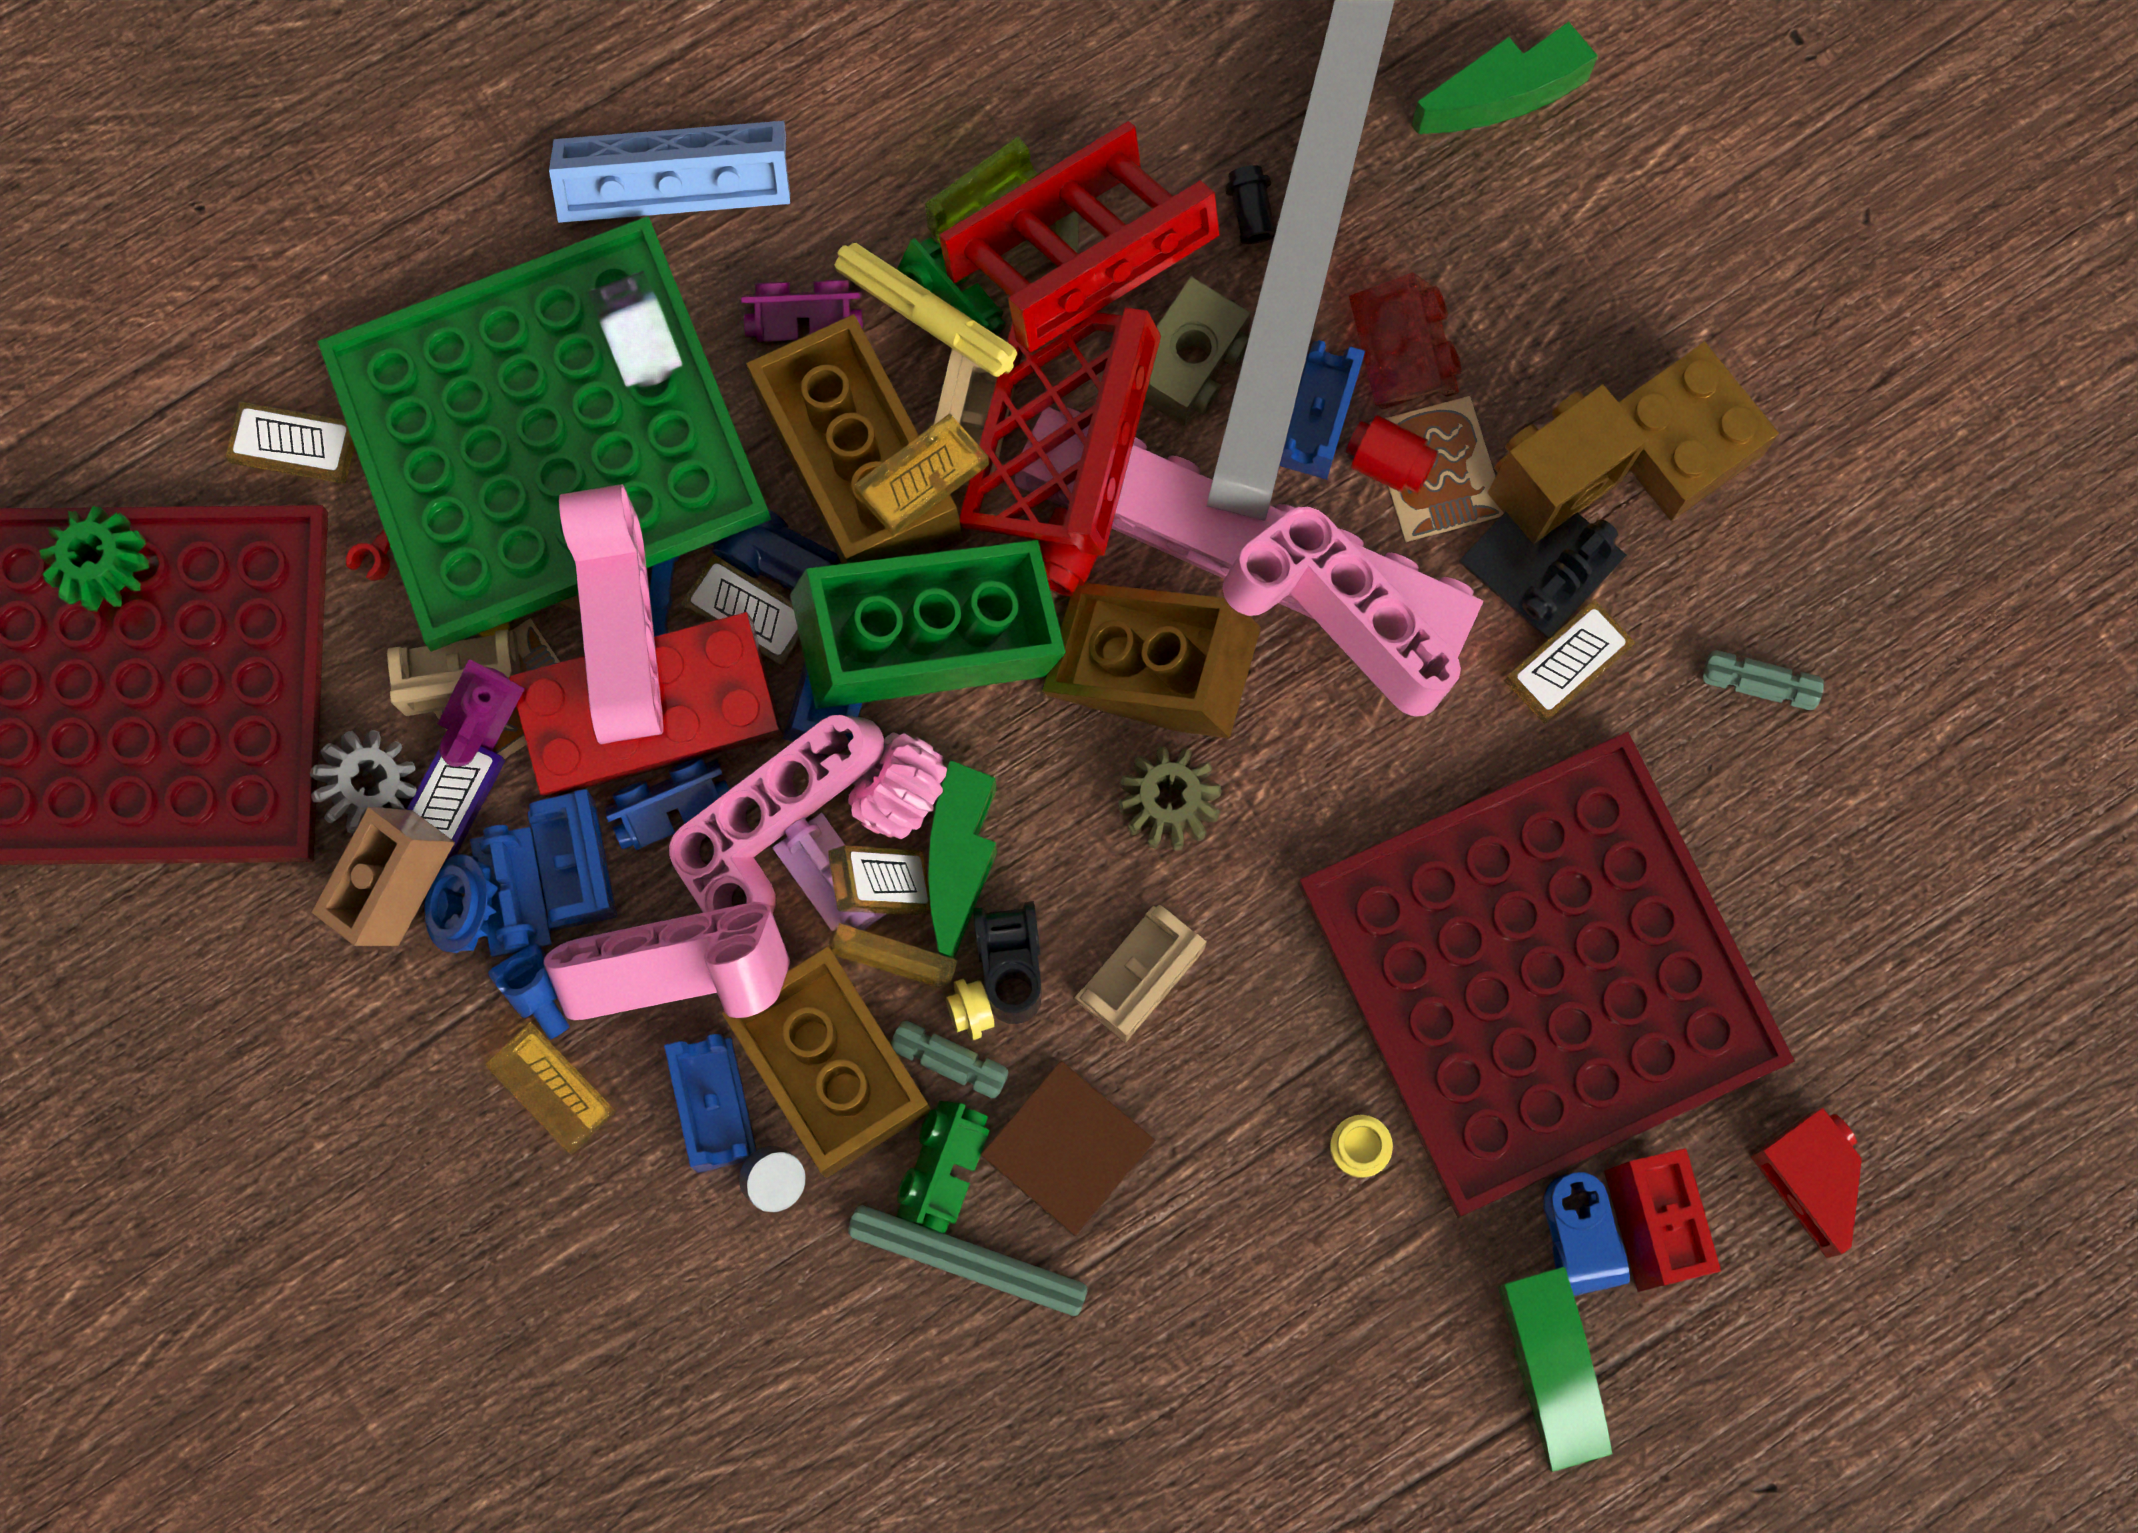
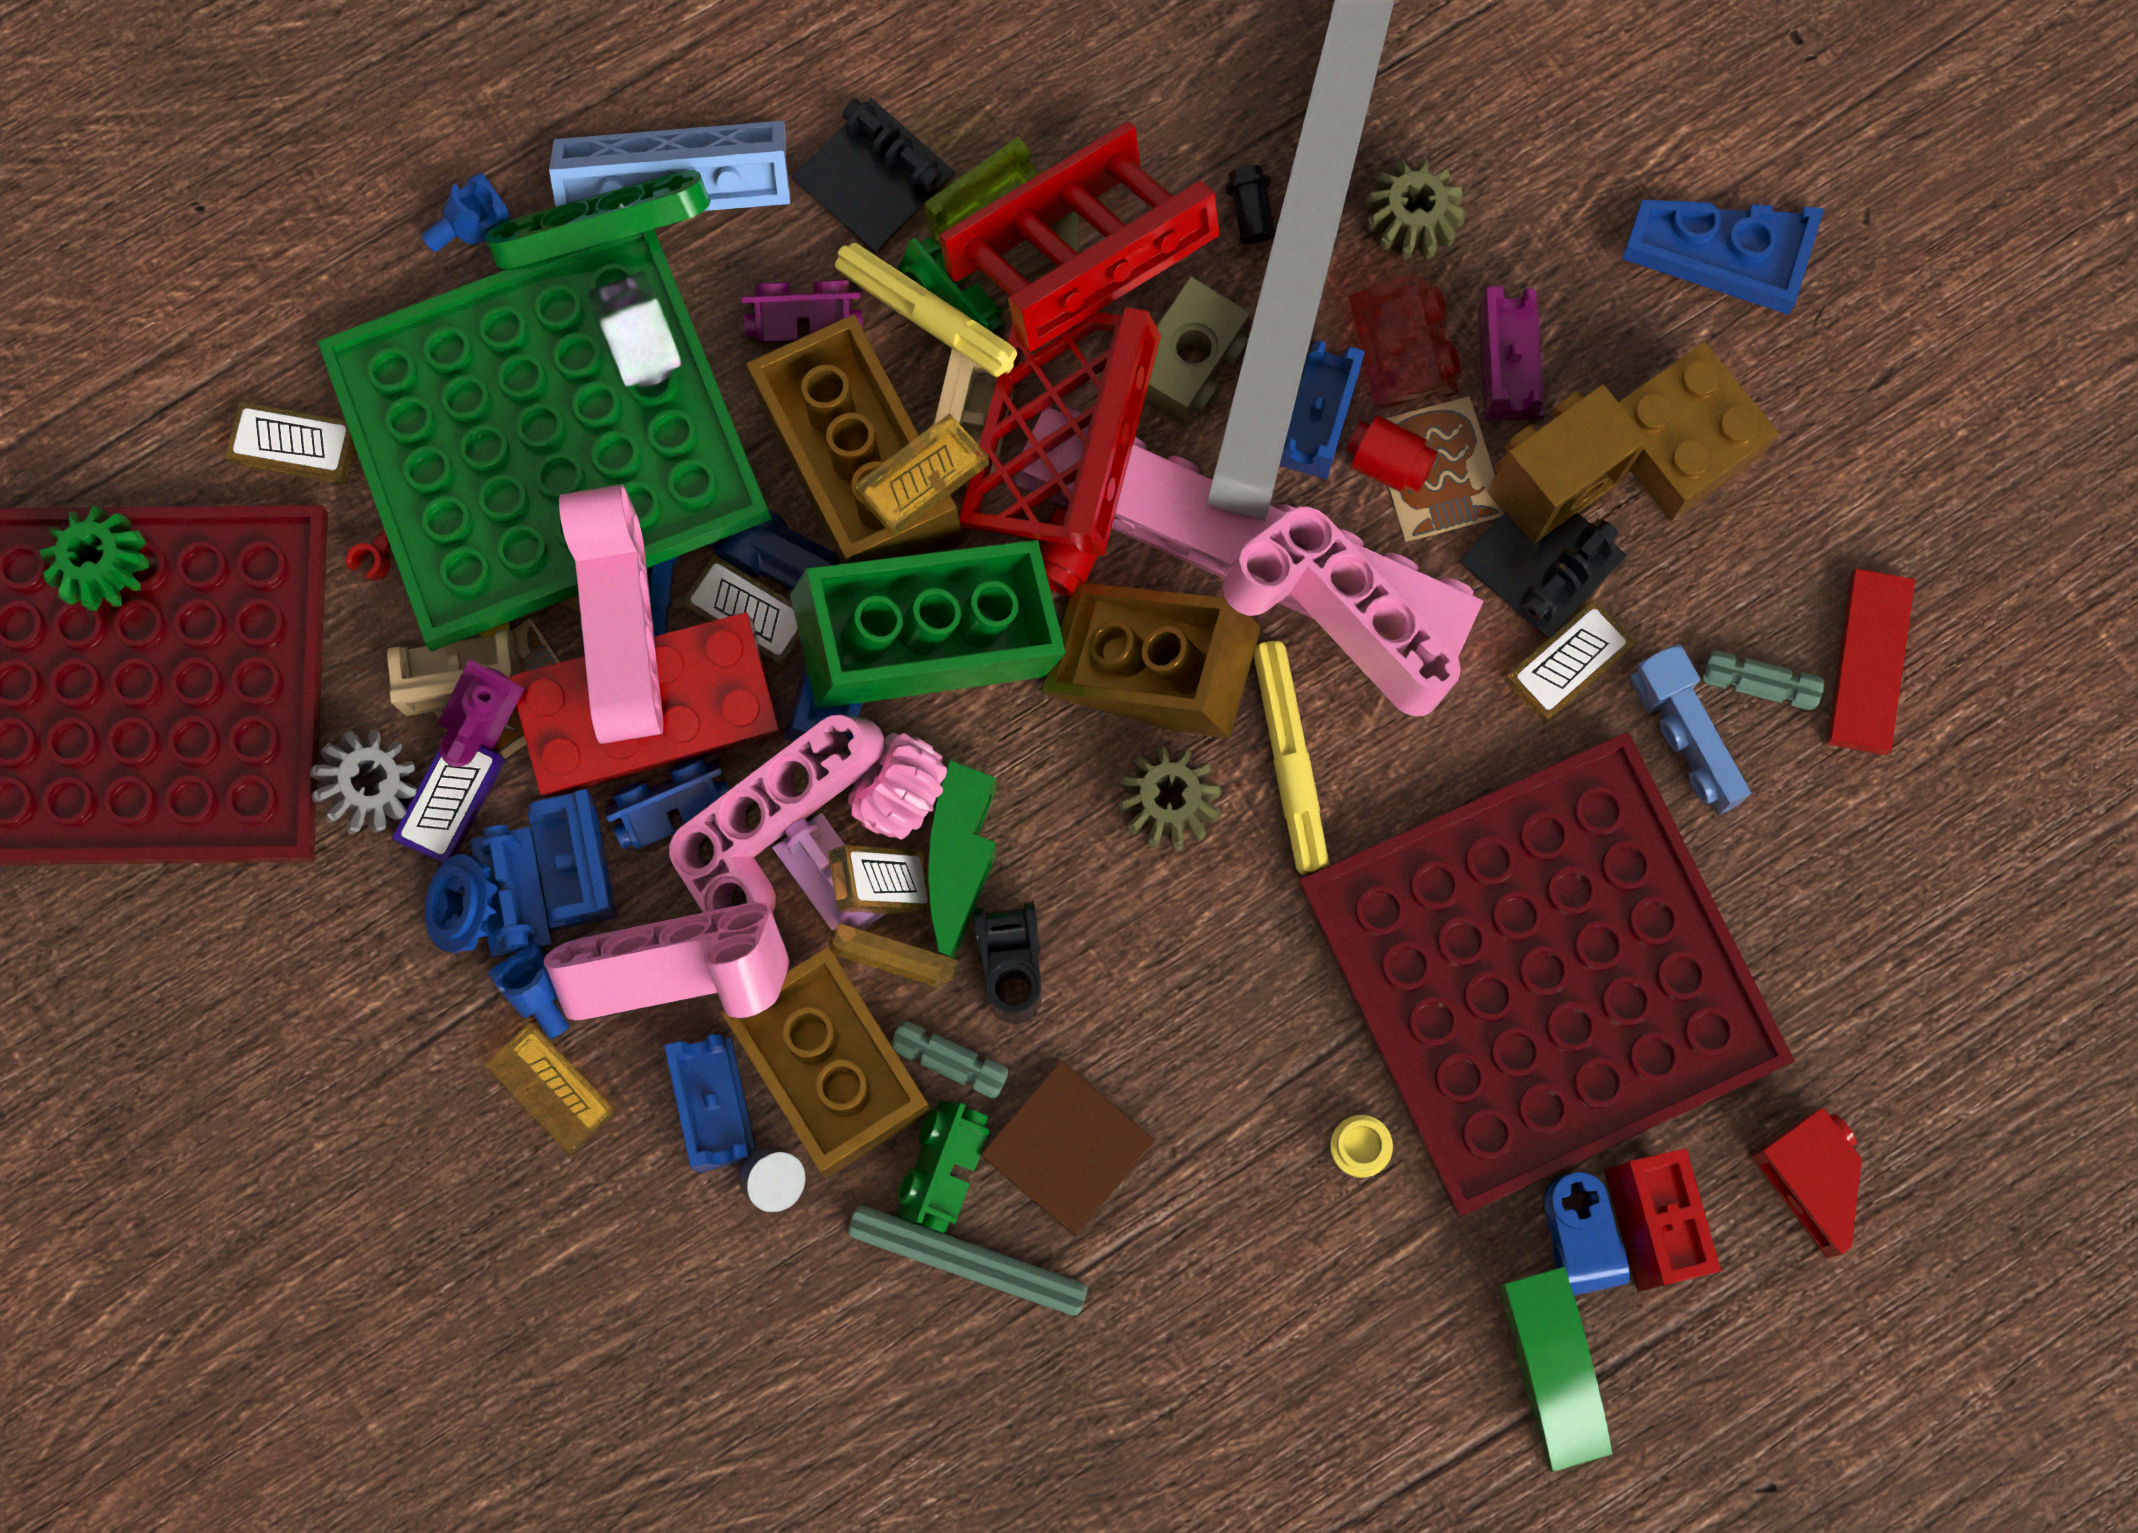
medium nougat brick [311,807,455,946] -> none
light yellow plate [946,979,994,1041] -> none
tan hinge [1074,905,1207,1043] -> none
green slope [1411,21,1598,134] -> none
none -> blue piece [421,172,509,253]
none -> green beam [484,170,711,269]
none -> black hinge [791,98,955,253]
none -> light yellow axle [1253,640,1330,875]
none -> olive gear [1365,158,1465,261]
none -> magenta hinge [1478,286,1545,421]
none -> blue wing [1622,200,1824,315]
none -> medium blue plate [1629,644,1751,816]
none -> red tile [1827,568,1915,755]

